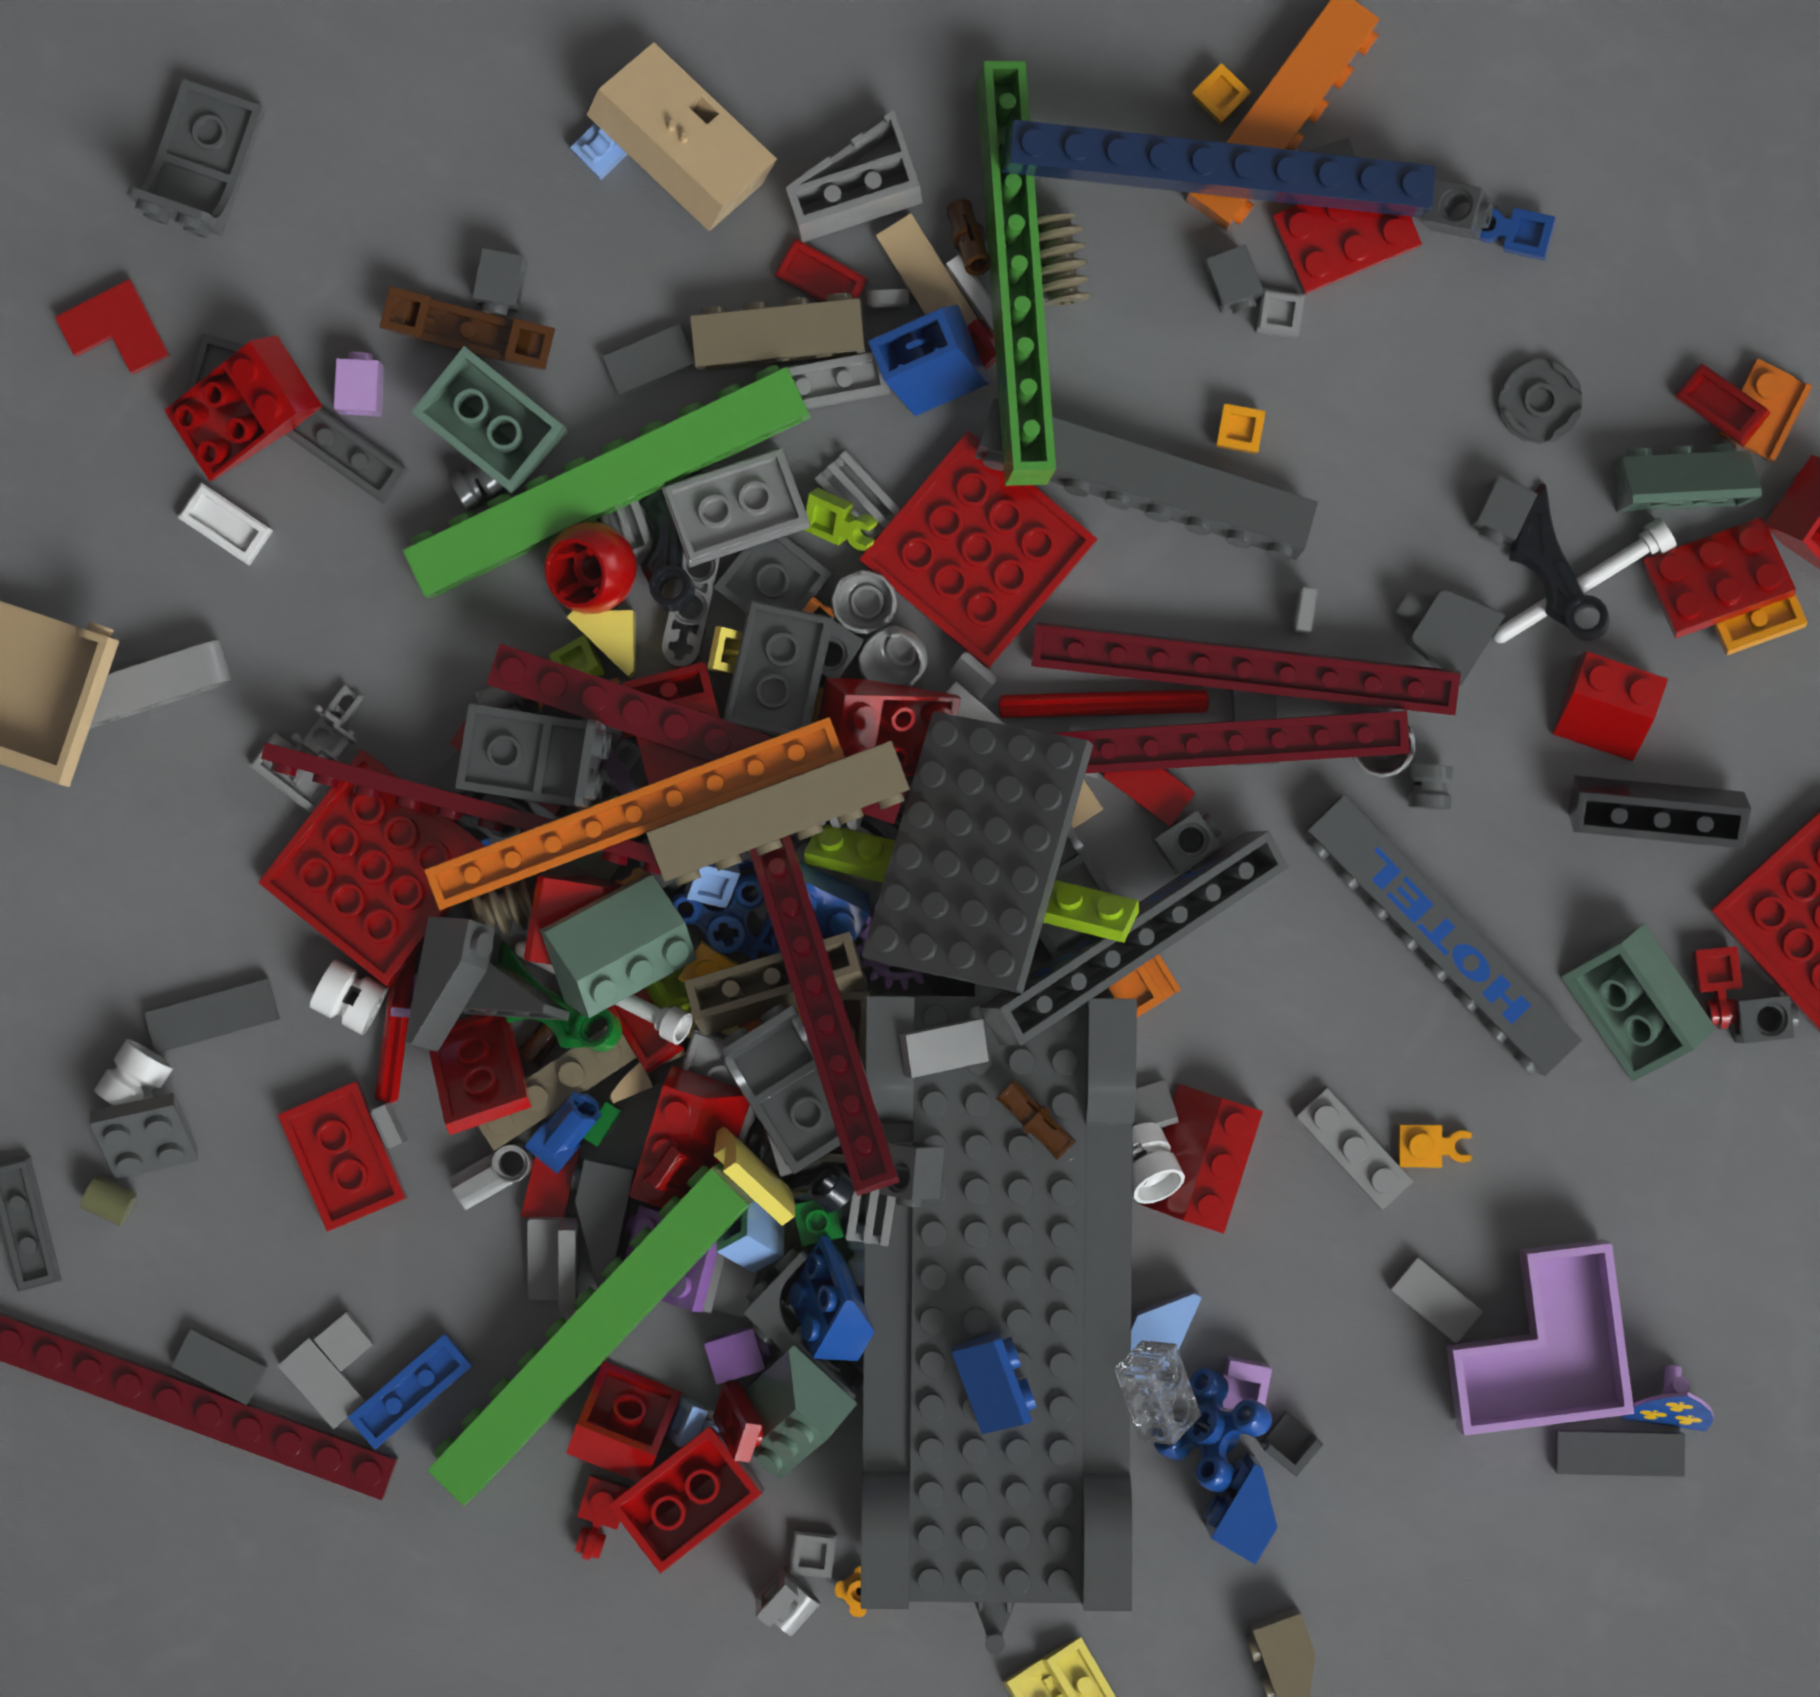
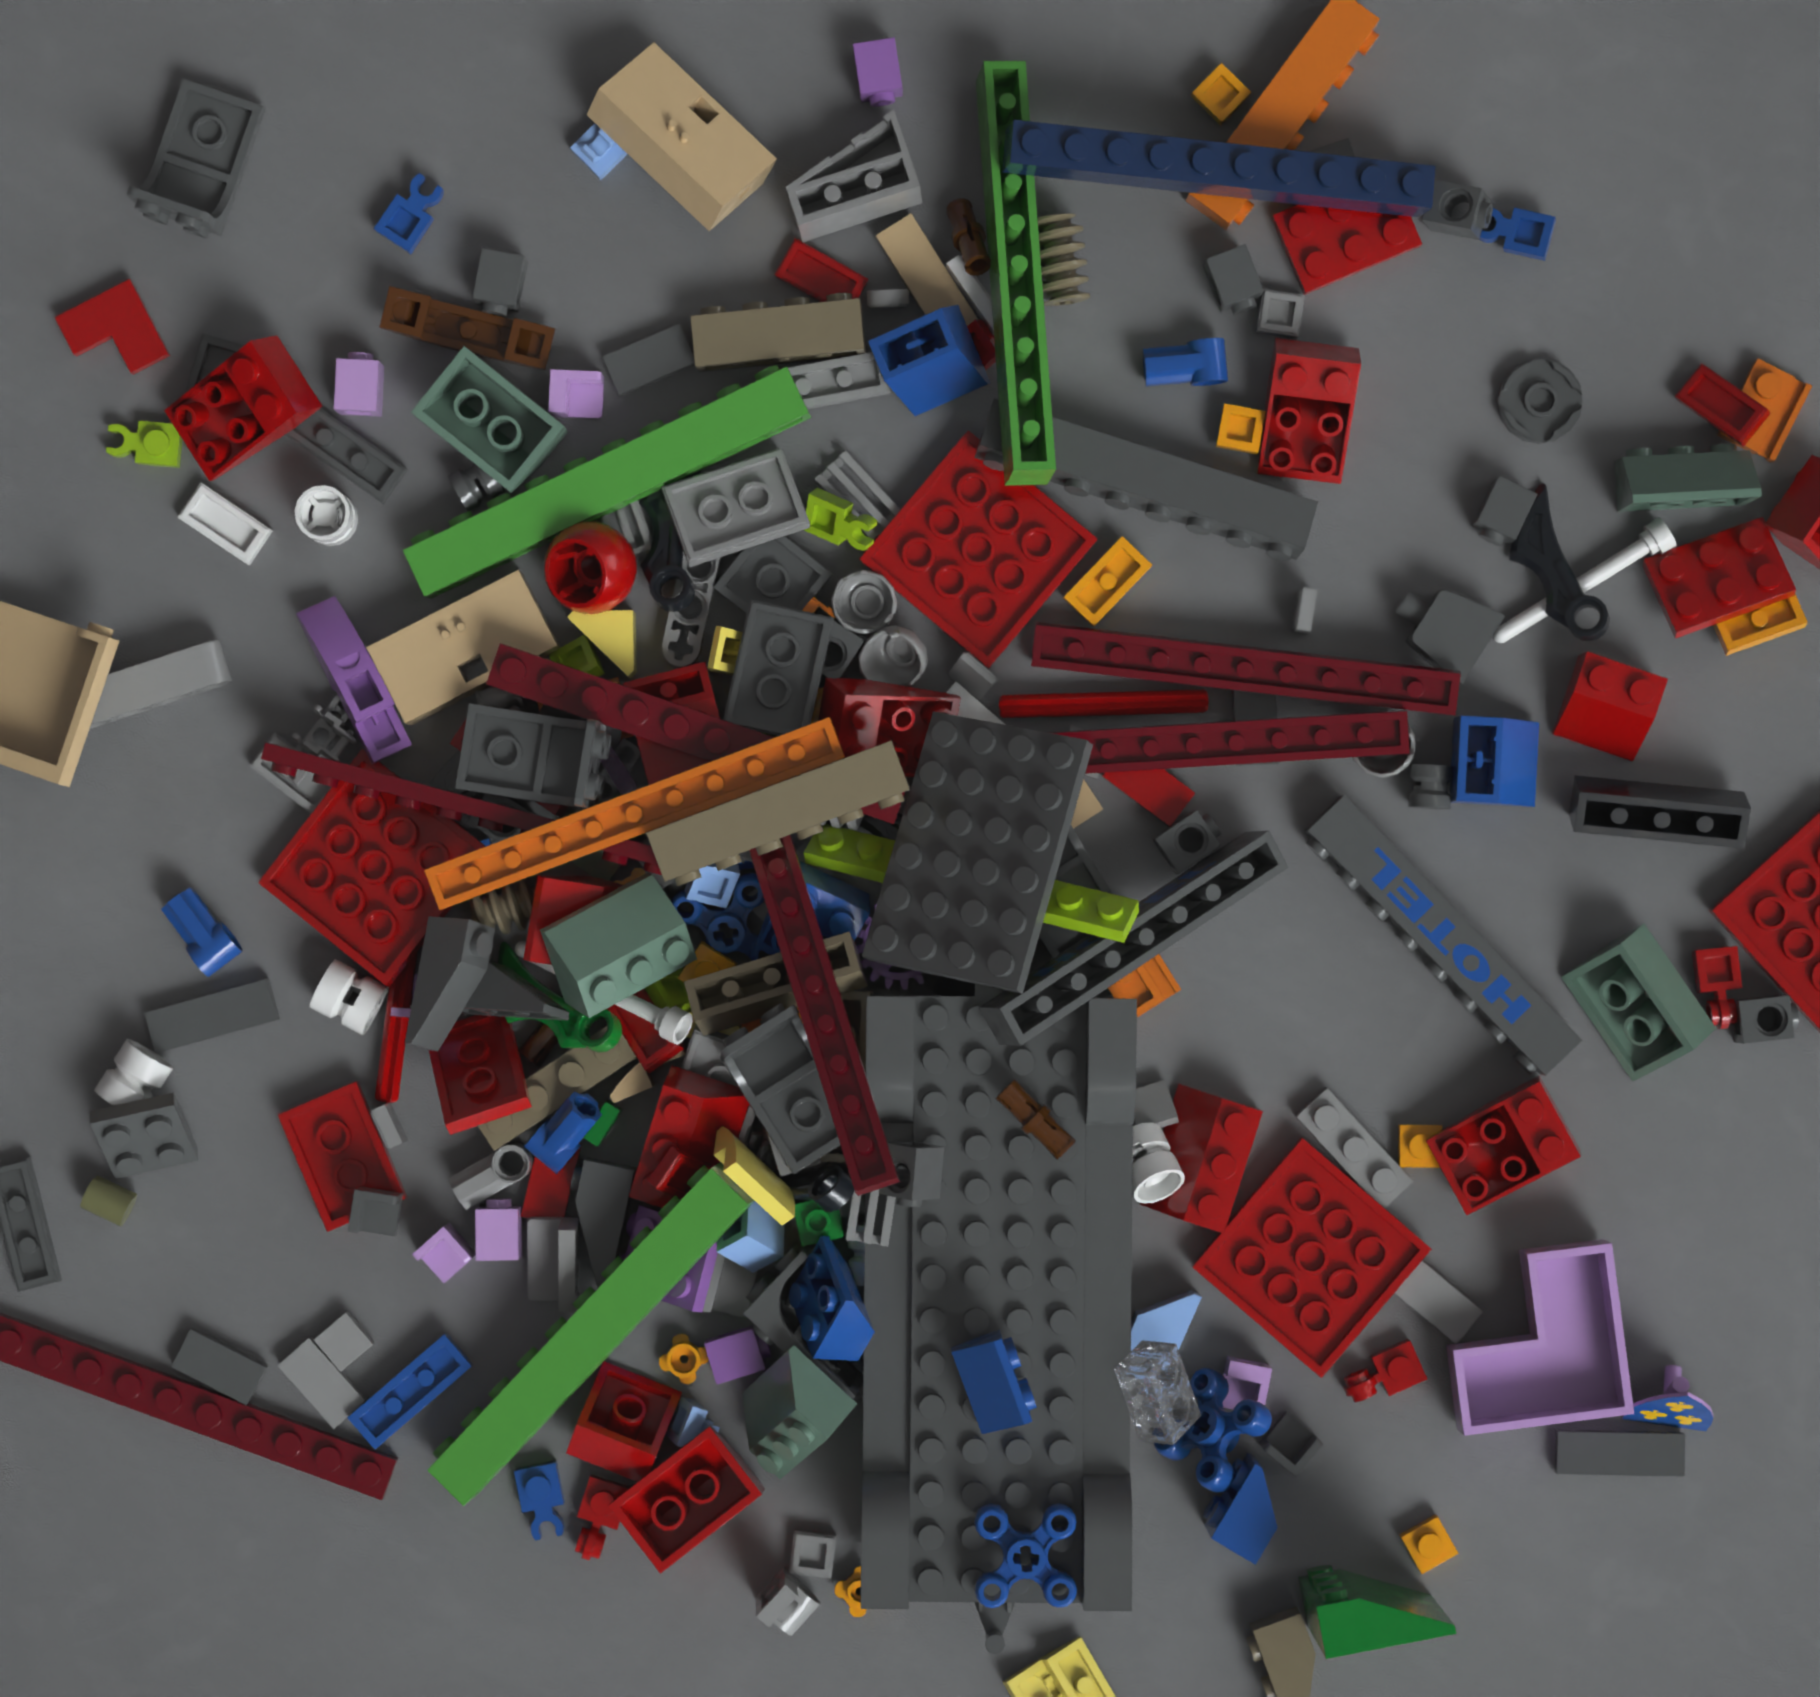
red plate [712,1381,763,1463] -> none
light grey tile [899,1018,989,1078] -> none
none -> lime plate [106,420,182,468]
none -> blue piece [161,887,243,977]
none -> white wheel [294,485,358,546]
none -> medium lavender slope [296,596,412,764]
none -> dark grey panel [348,1186,404,1236]
none -> tan brick [366,570,561,726]
none -> blue plate [374,173,444,255]
none -> lavender panel [412,1223,476,1283]
none -> lavender brick [475,1198,523,1261]
none -> blue plate [514,1460,565,1541]
none -> lavender panel [548,369,604,419]
none -> light orange plate [659,1333,709,1384]
none -> medium lavender brick [853,37,903,107]
none -> blue gear [974,1503,1077,1608]
none -> light orange plate [1063,536,1153,627]
none -> blue piece [1142,338,1228,387]
none -> red plate [1191,1137,1432,1378]
none -> red slope [1257,338,1361,484]
none -> green slope [1298,1565,1456,1659]
none -> red plate [1343,1339,1427,1403]
none -> light orange plate [1399,1514,1459,1574]
none -> red slope [1426,1075,1581,1215]
none -> blue slope [1450,716,1539,807]

